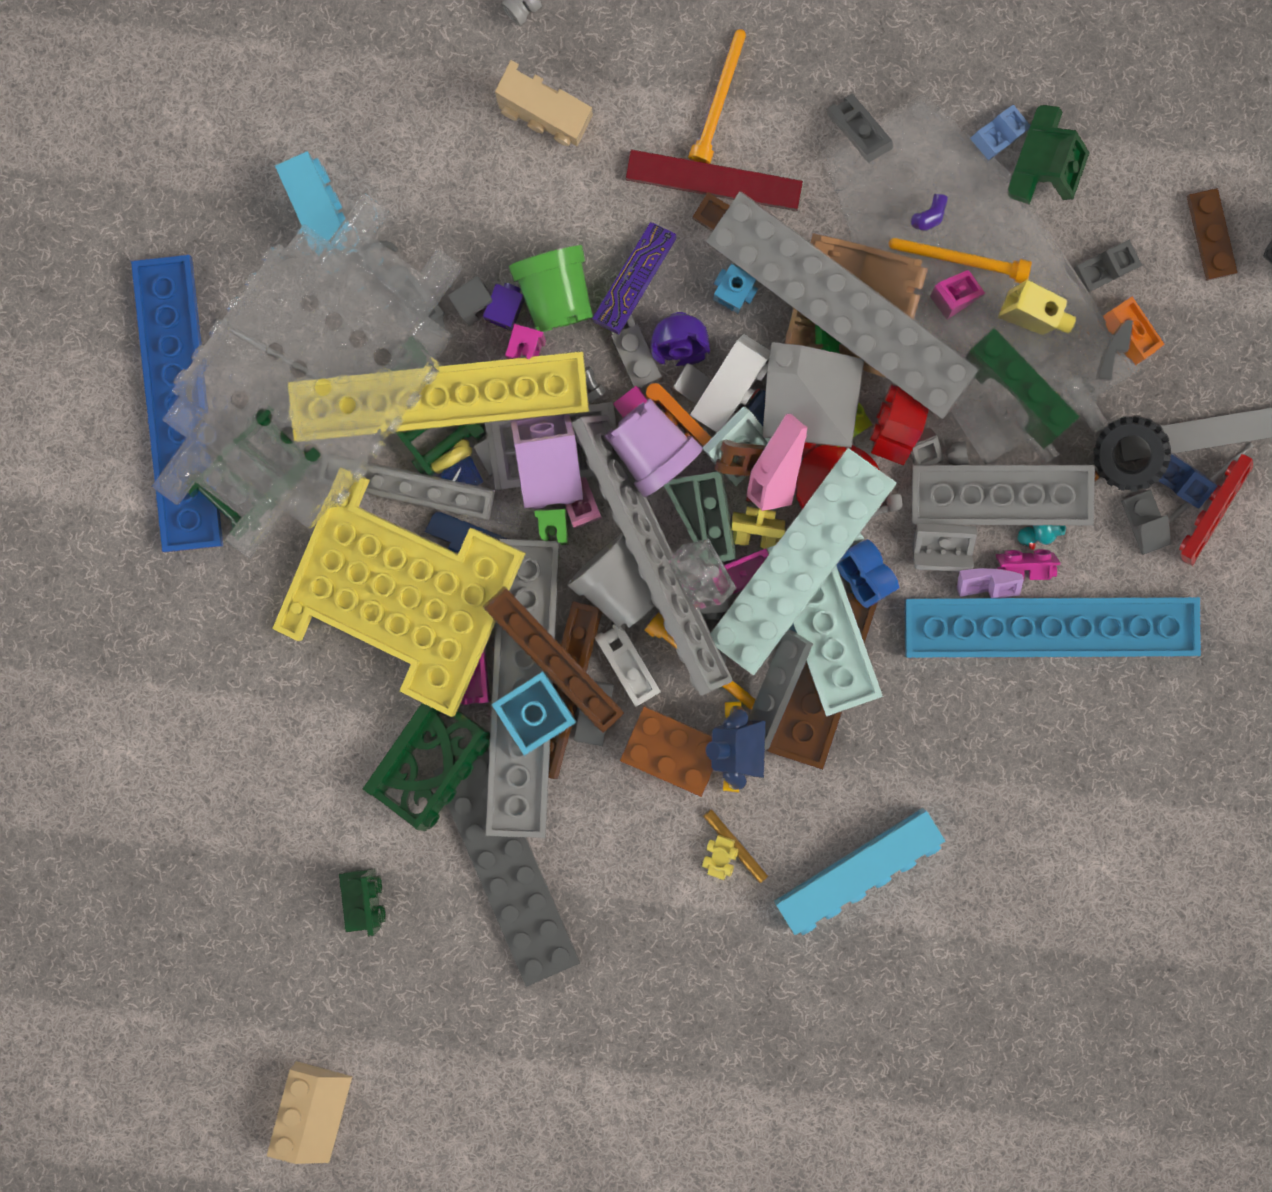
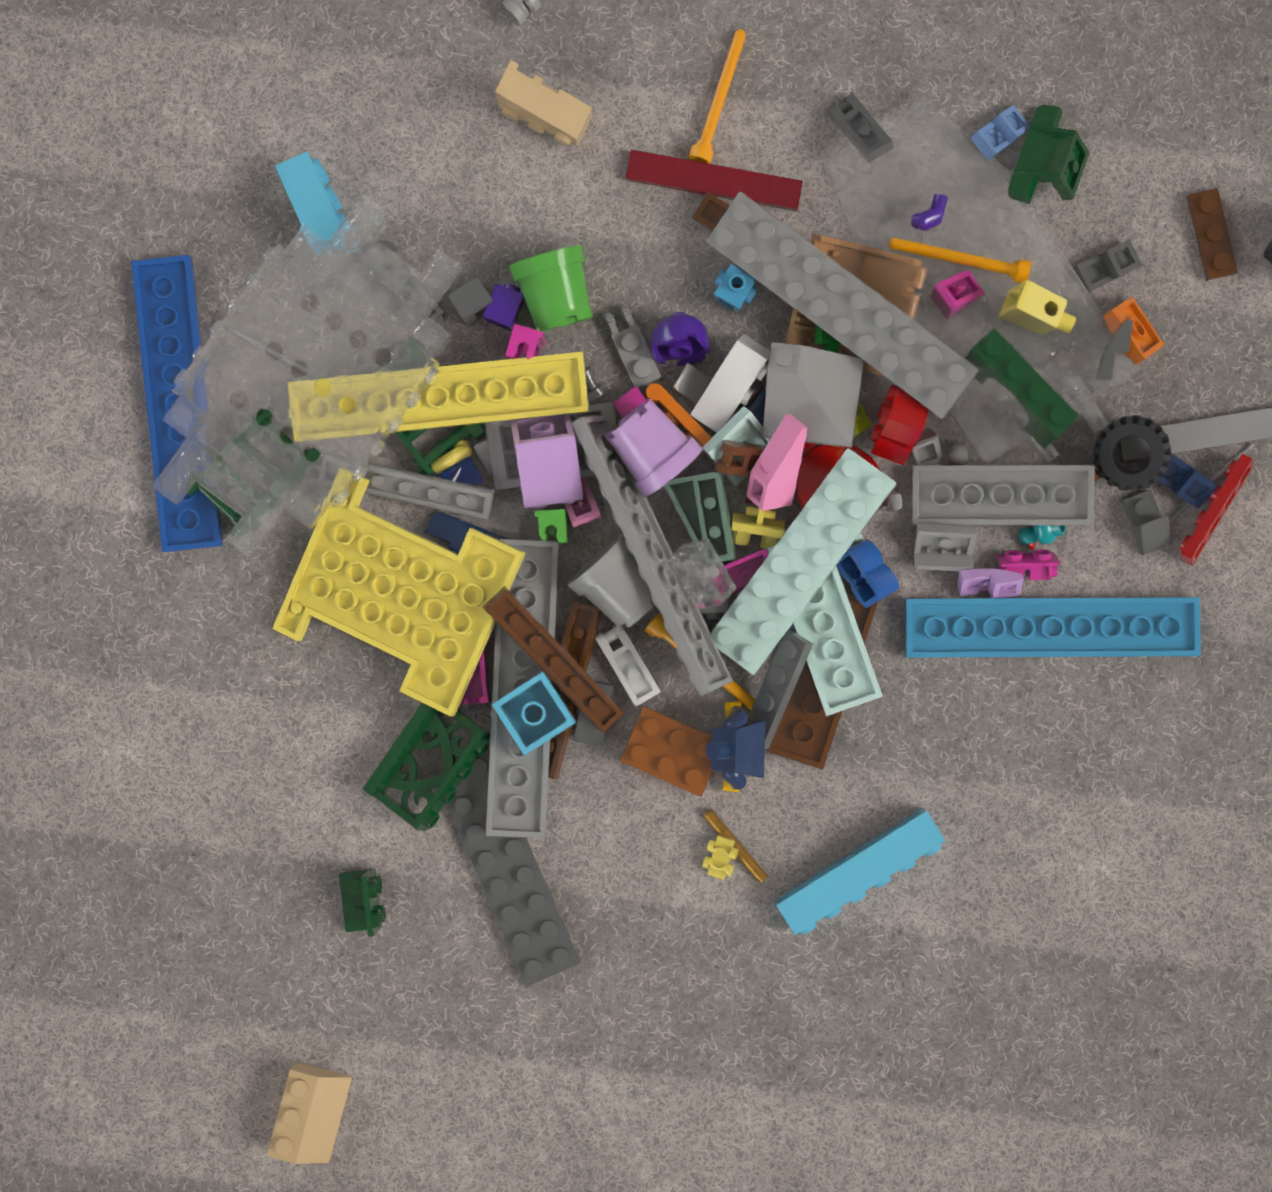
dark purple tile [592,222,677,335] -> none

